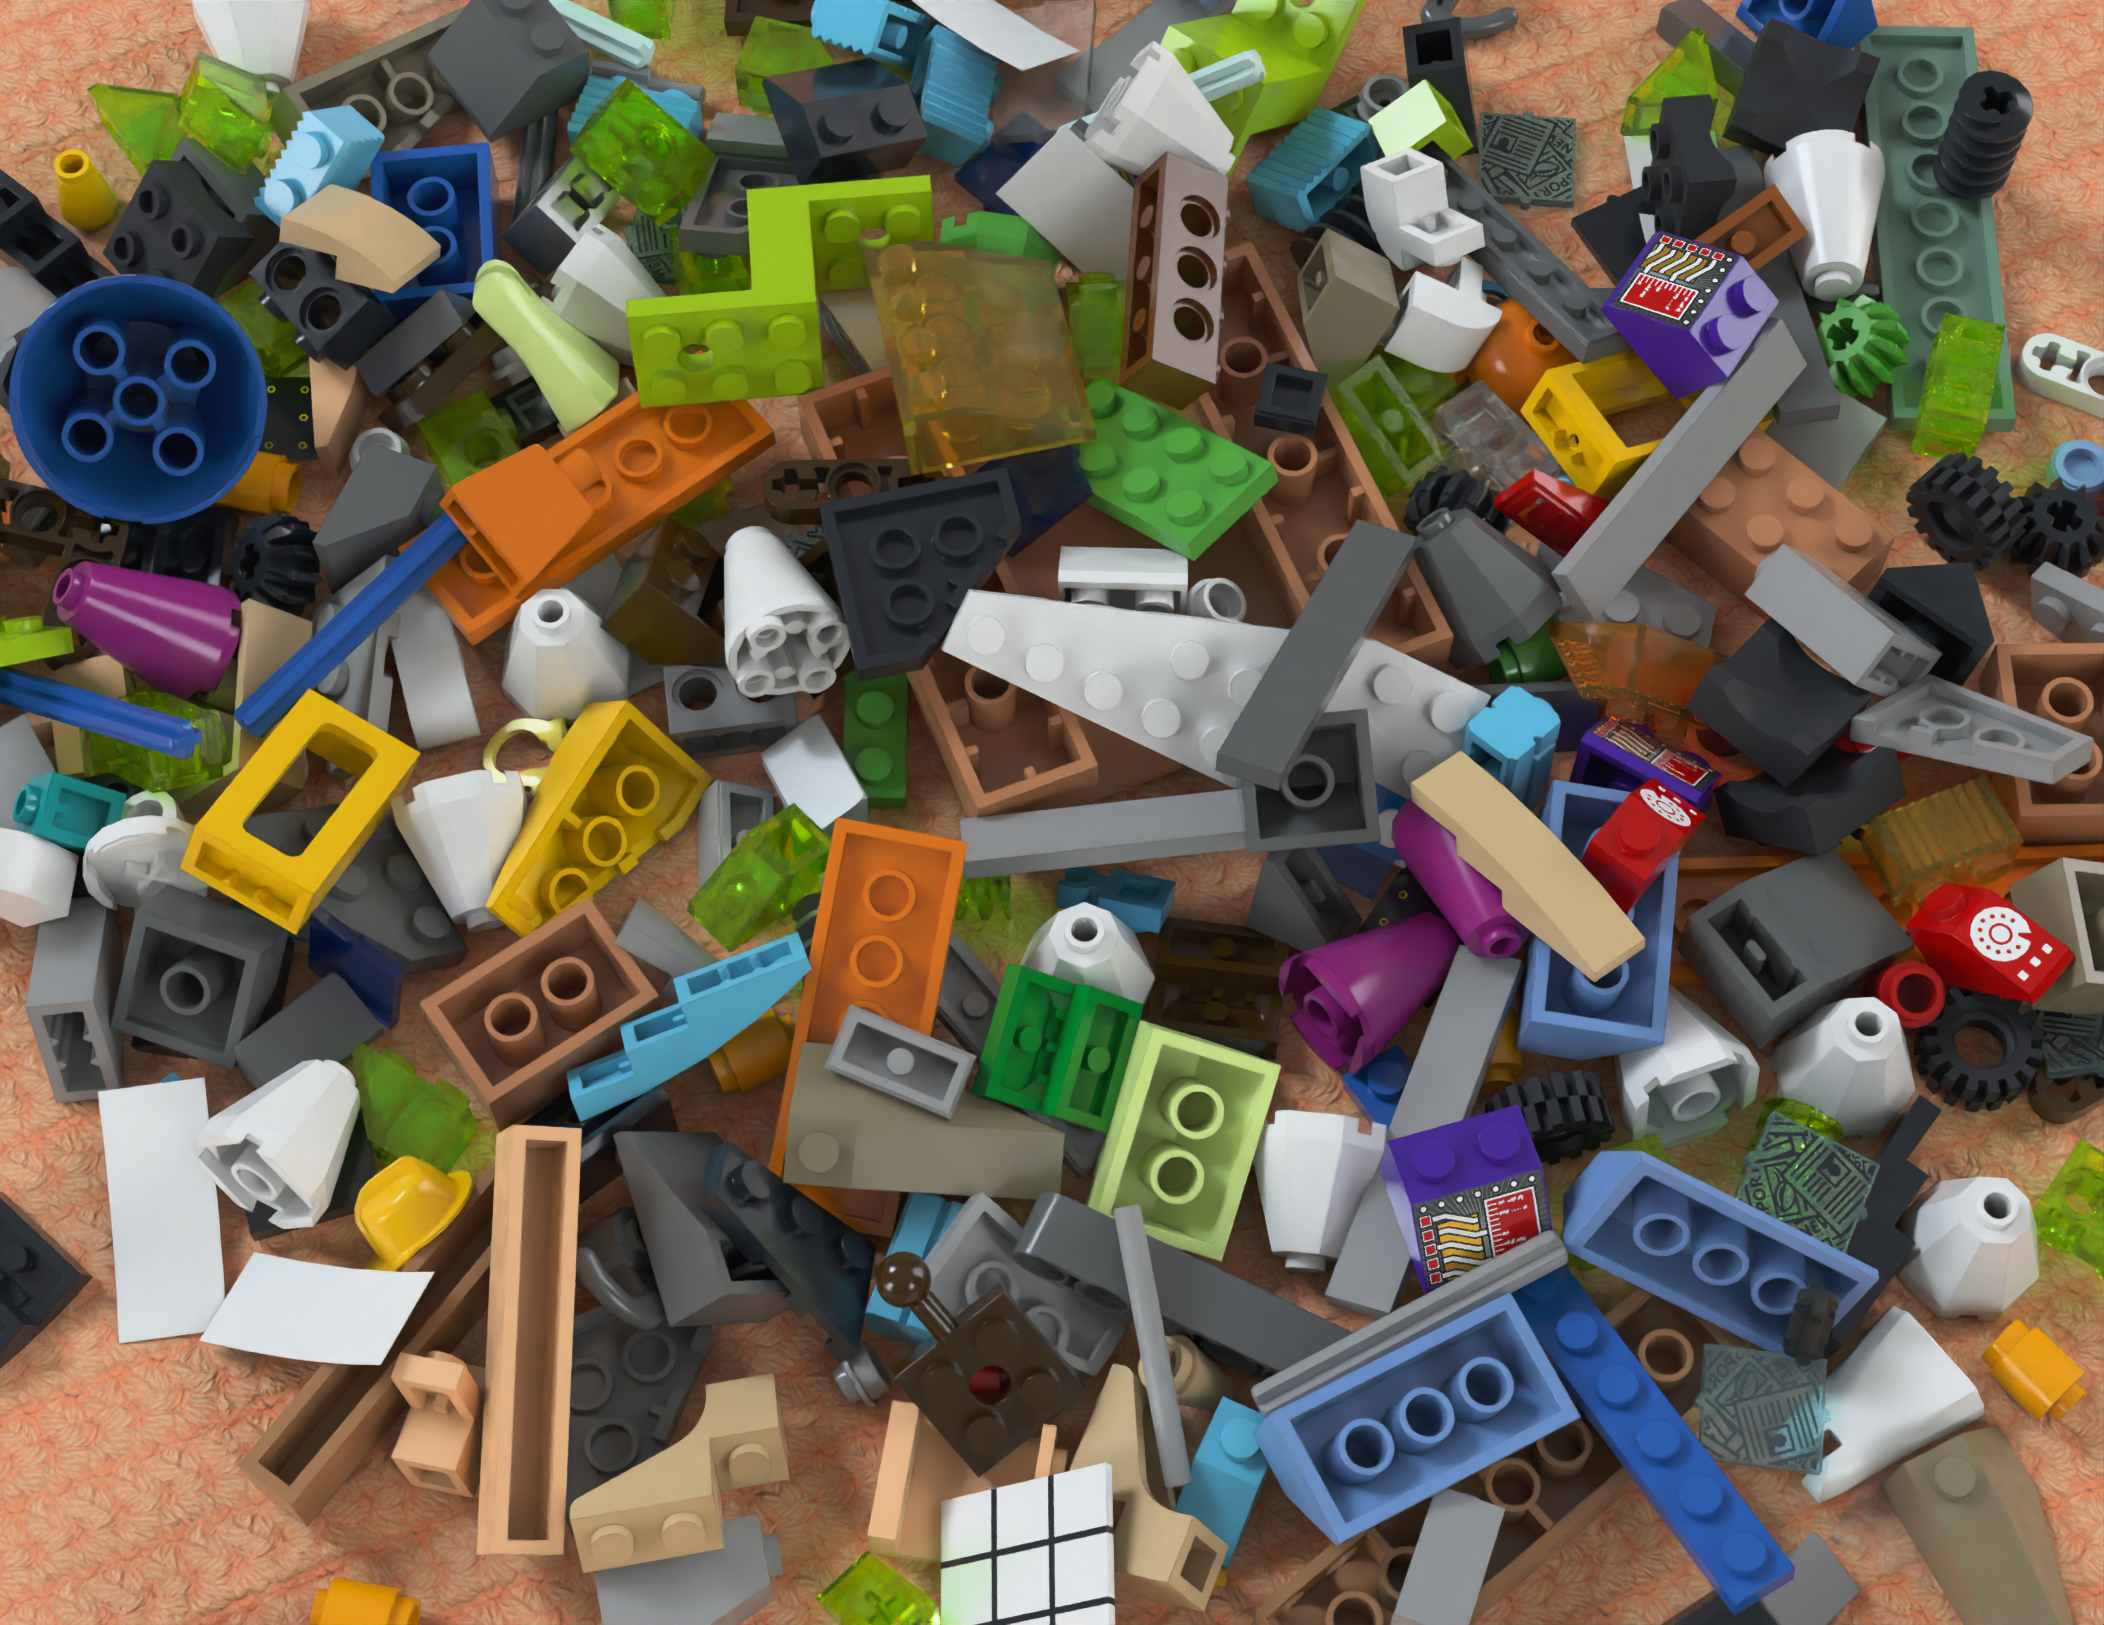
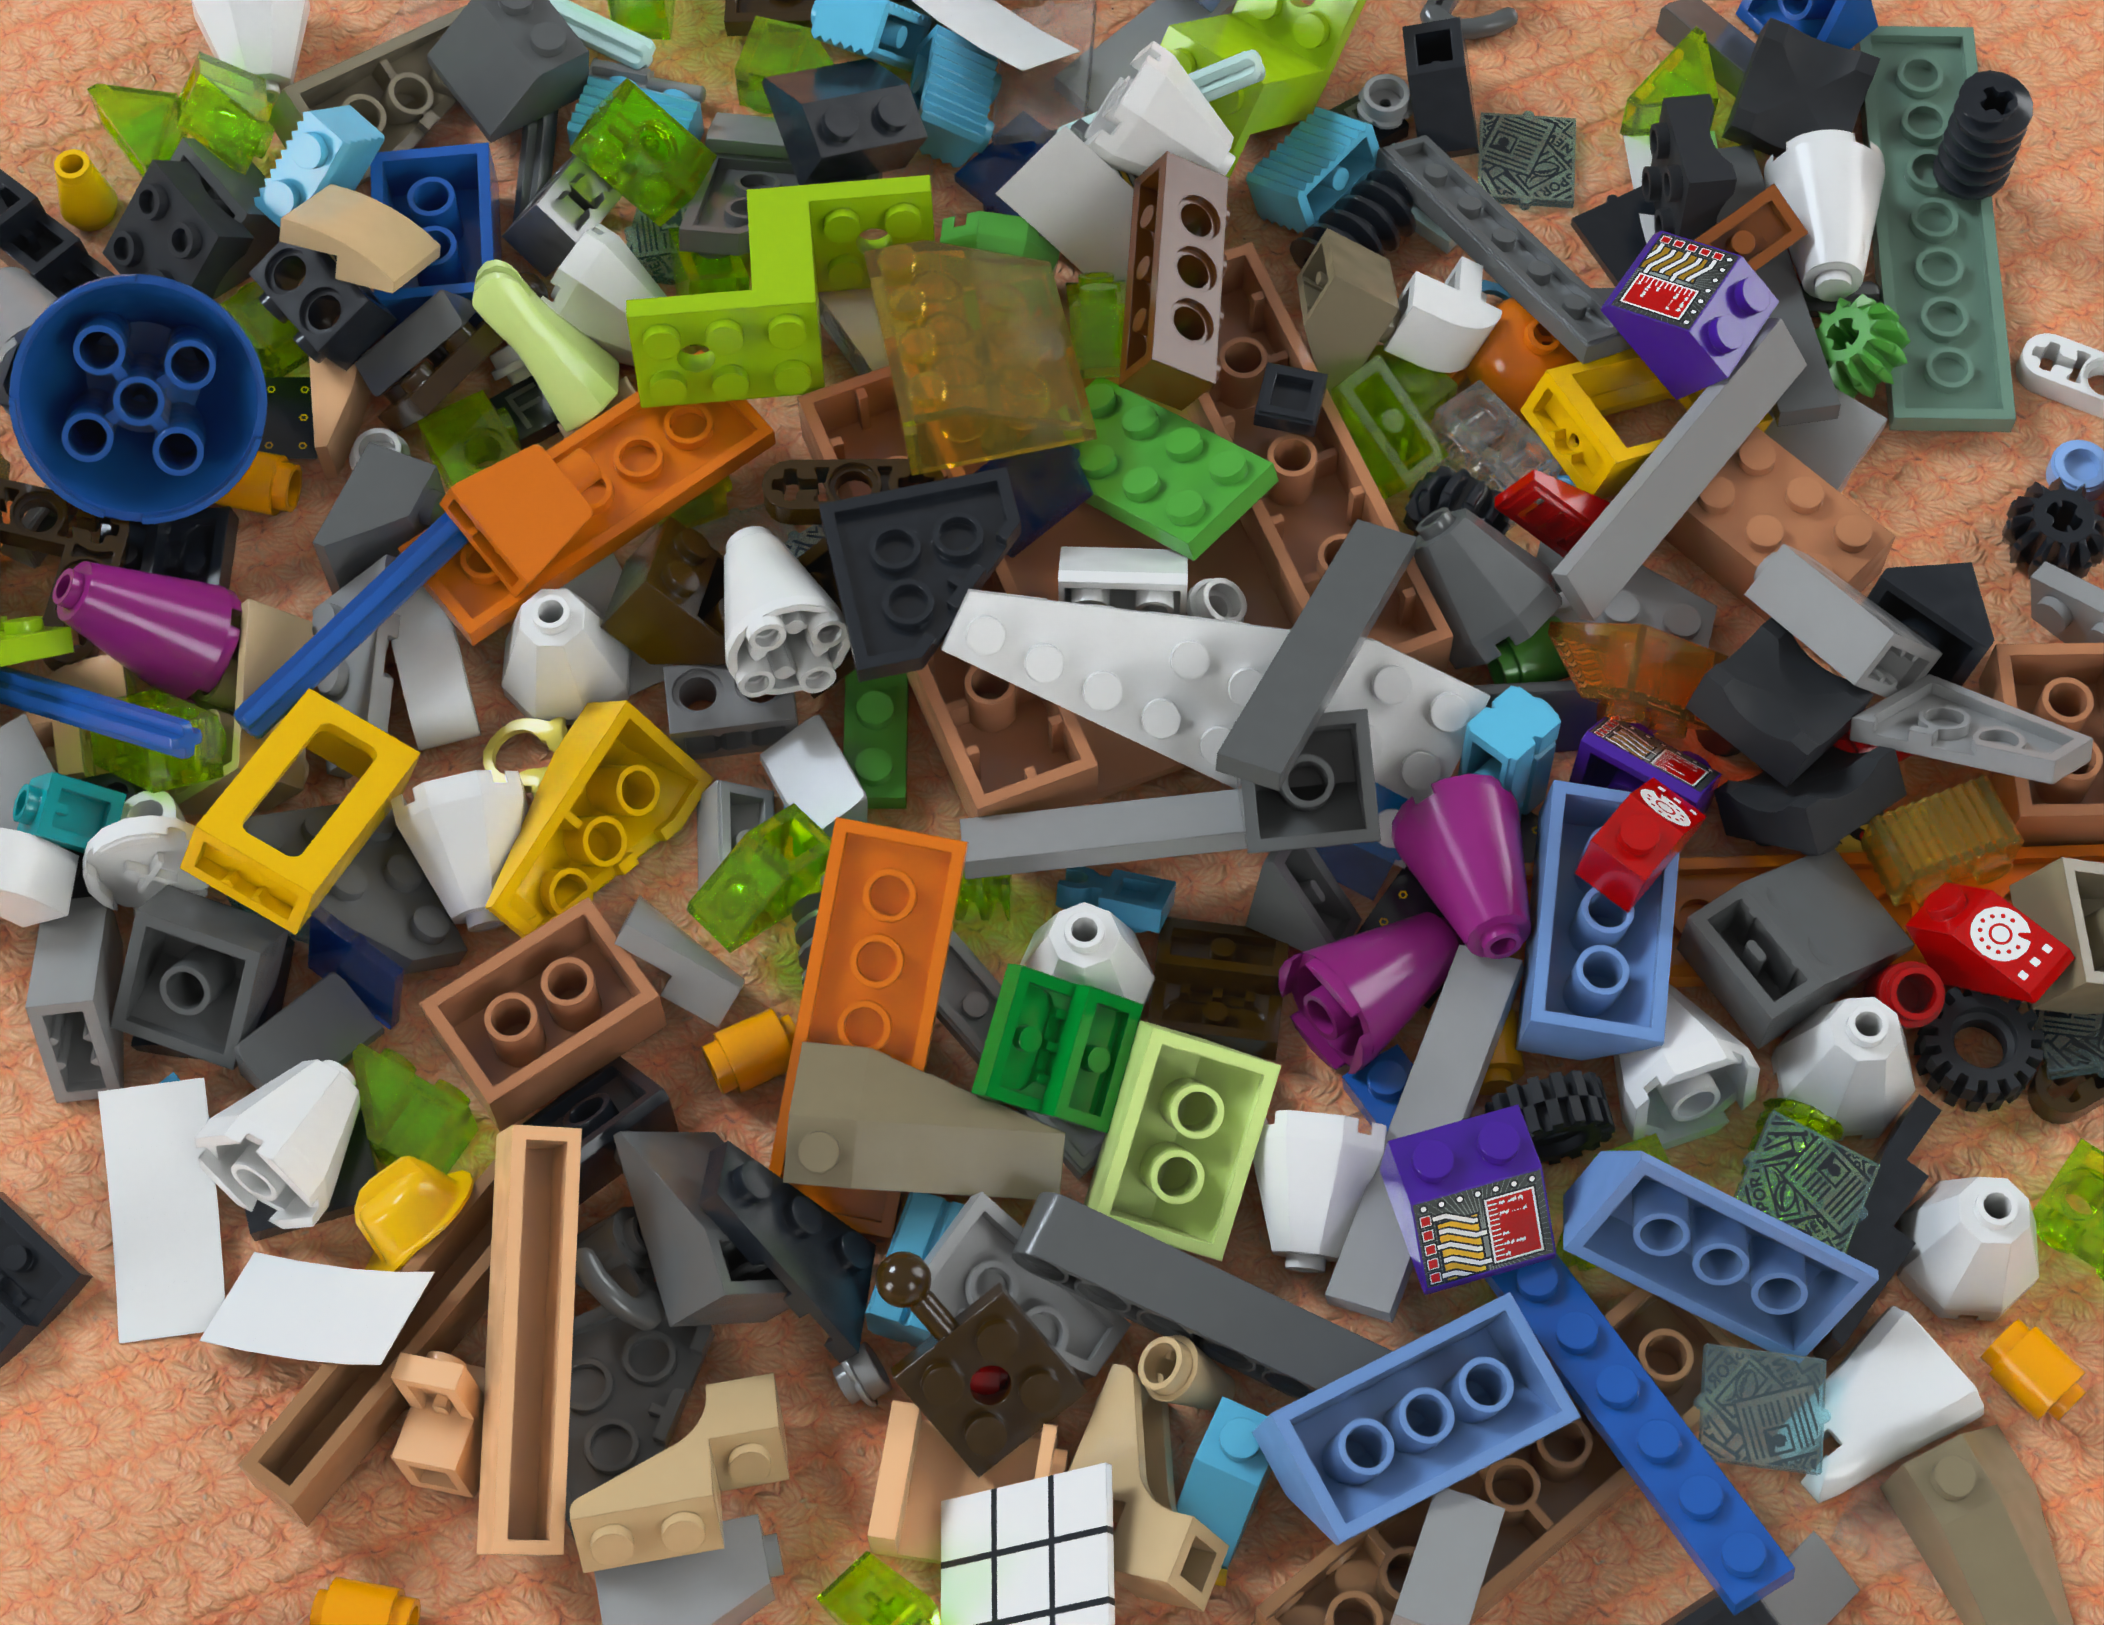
black gear [227,513,324,617] -> none
medium azure slope [566,932,811,1122] -> none
light grey slope [824,1004,977,1119] -> none
light grey bar [1113,1204,1193,1487] -> none
light grey axle [1251,1230,1569,1419] -> none
white brick [1360,147,1485,271] -> none
panel [1367,79,1473,160] -> none
tan slope [1411,750,1645,982] -> none
pearl dark grey piece [1782,1283,1840,1366] -> none
black tyre [1906,452,2027,571] -> none
clear neon green brick [1909,312,2006,460] -> none

